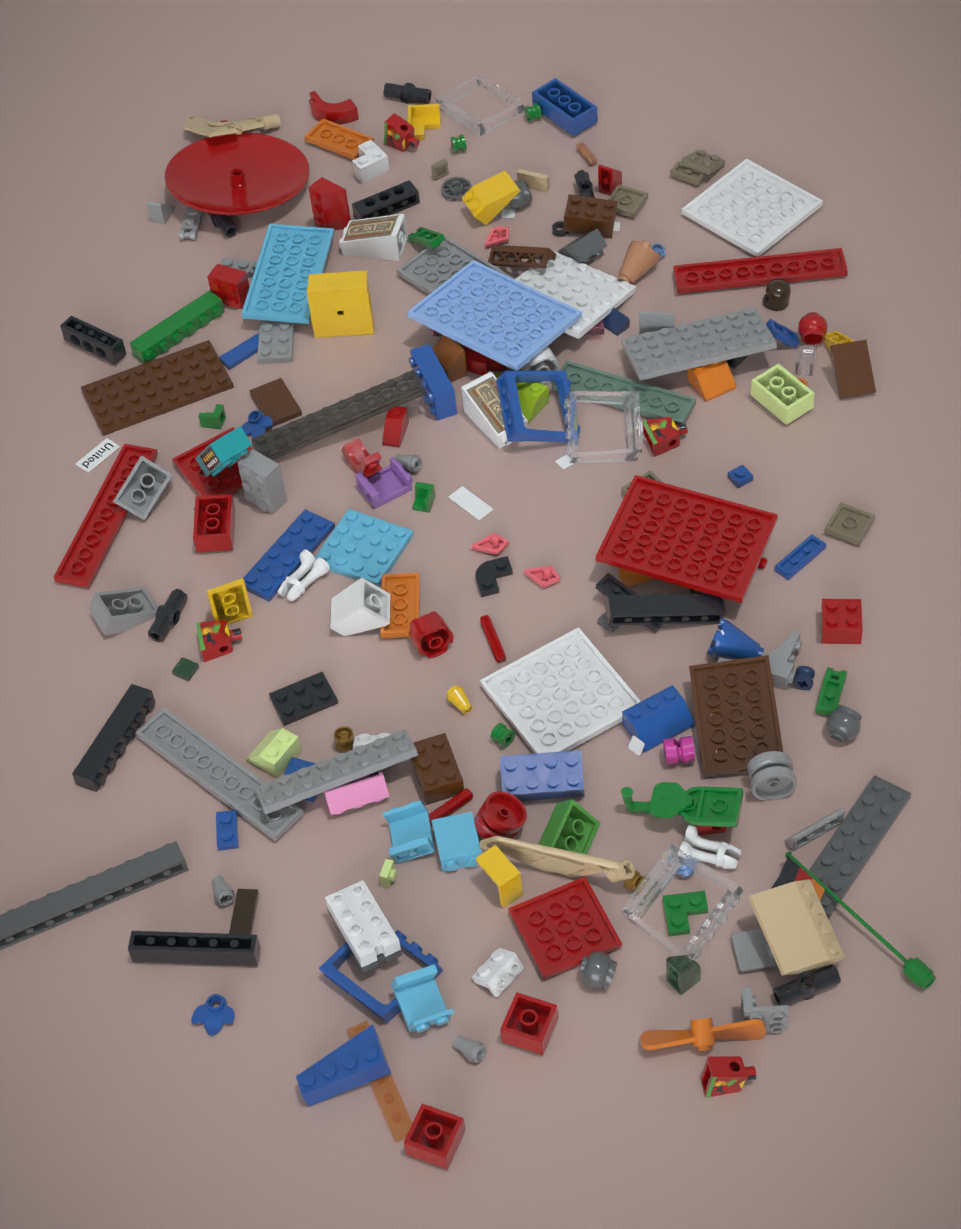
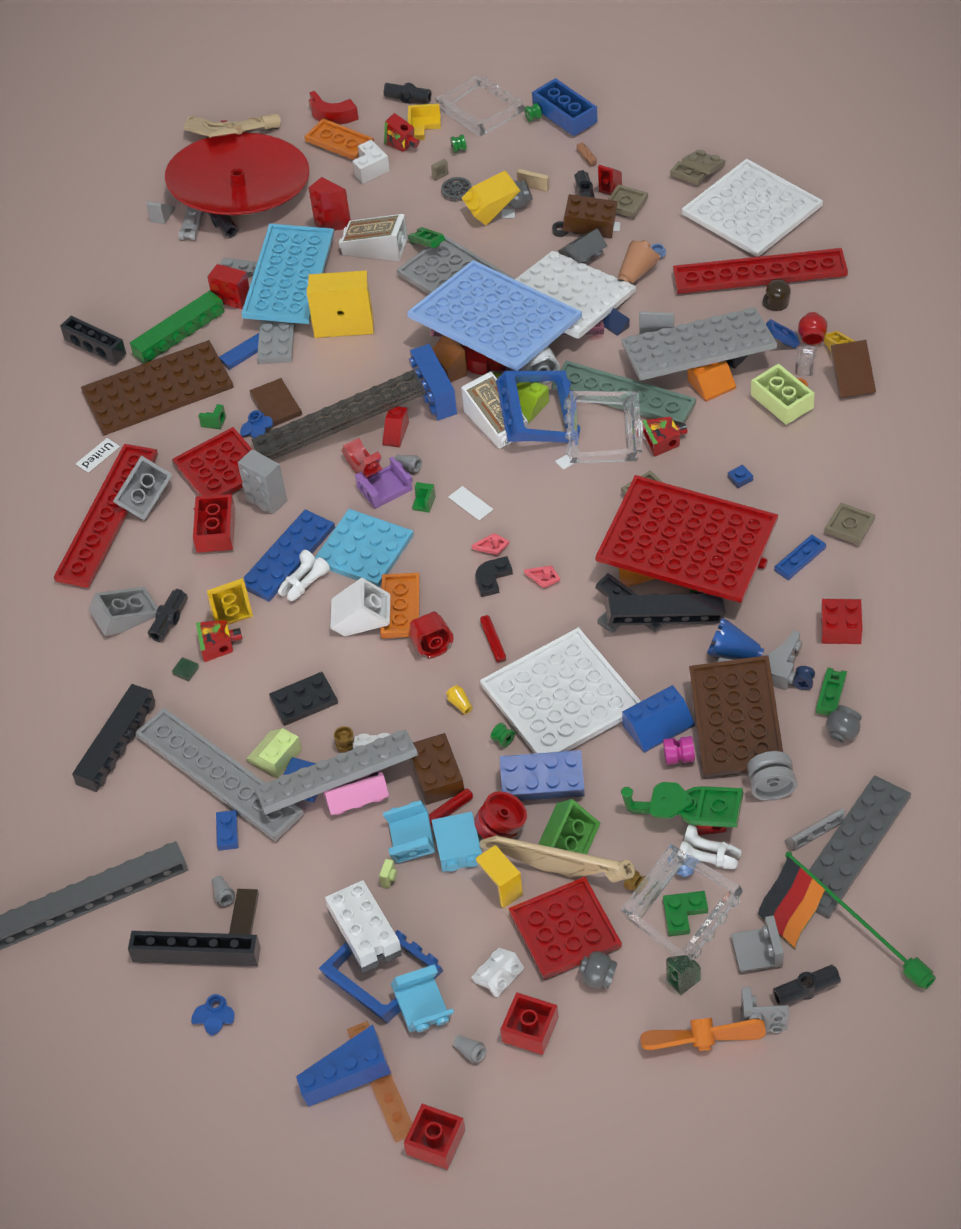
teal brick [195,426,252,477] -> none
black brick [352,180,420,220] -> none
coral piece [485,226,509,247] -> none
reddish brown fence [488,245,557,269] -> none
white sticker [628,735,645,756] -> none
red torso [700,1056,756,1098] -> none
tan slope [748,880,845,976] -> none

